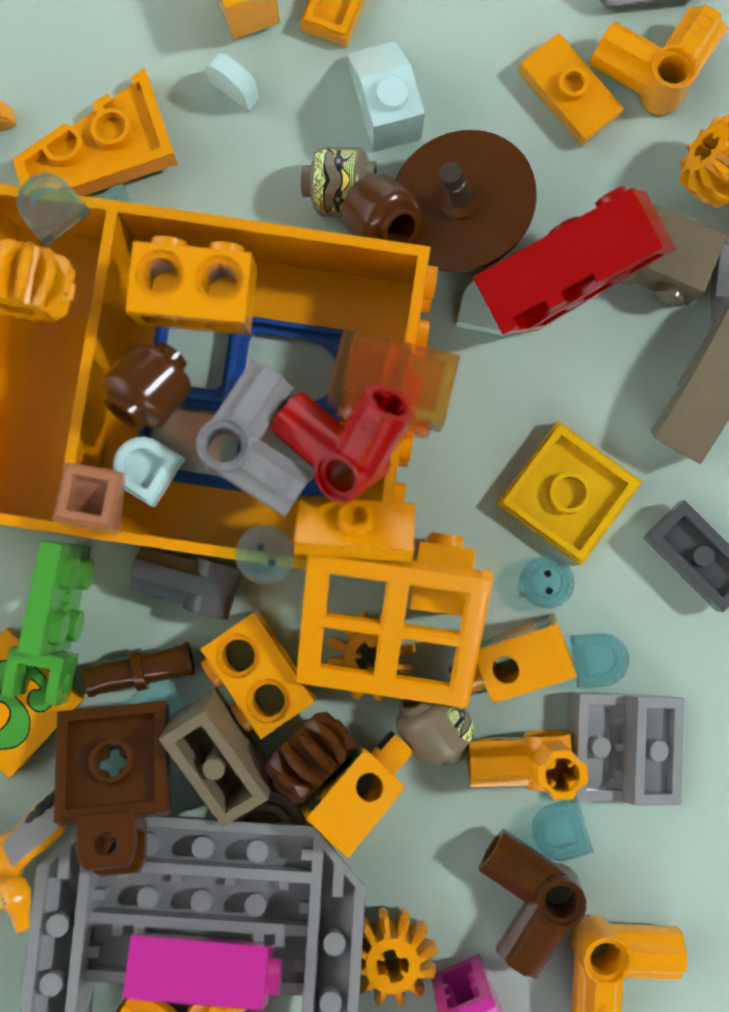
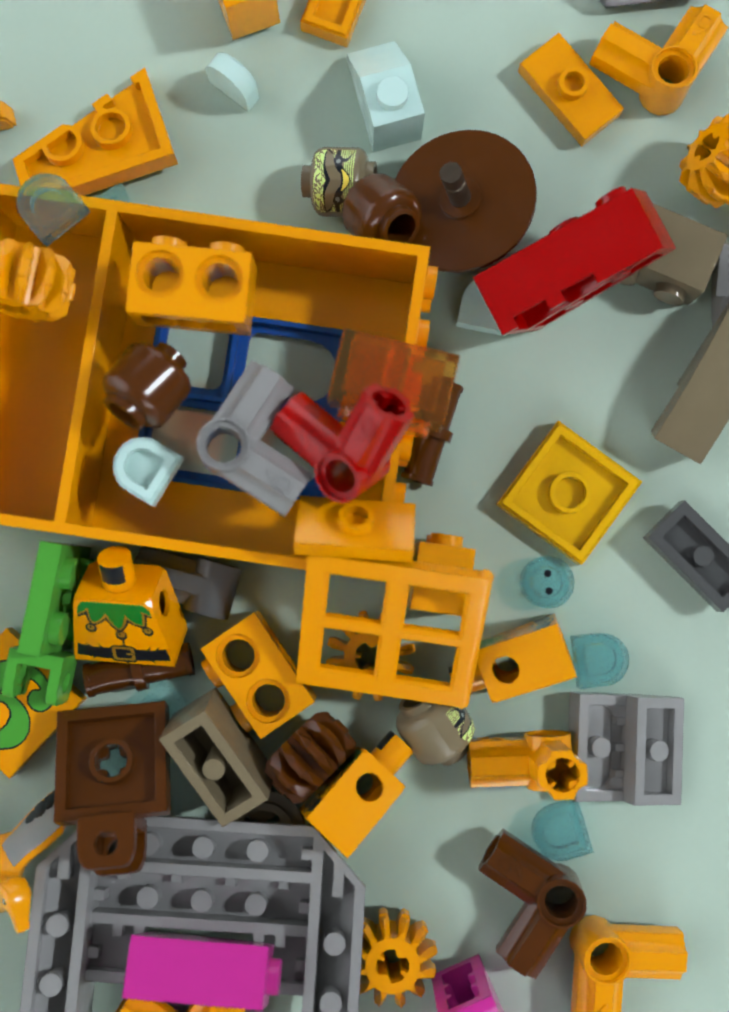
nougat slope [52,462,125,534] -> none
clear light blue tile [236,525,295,584] -> none
none -> light orange torso [73,546,188,667]
none -> reddish brown pin [401,377,464,487]

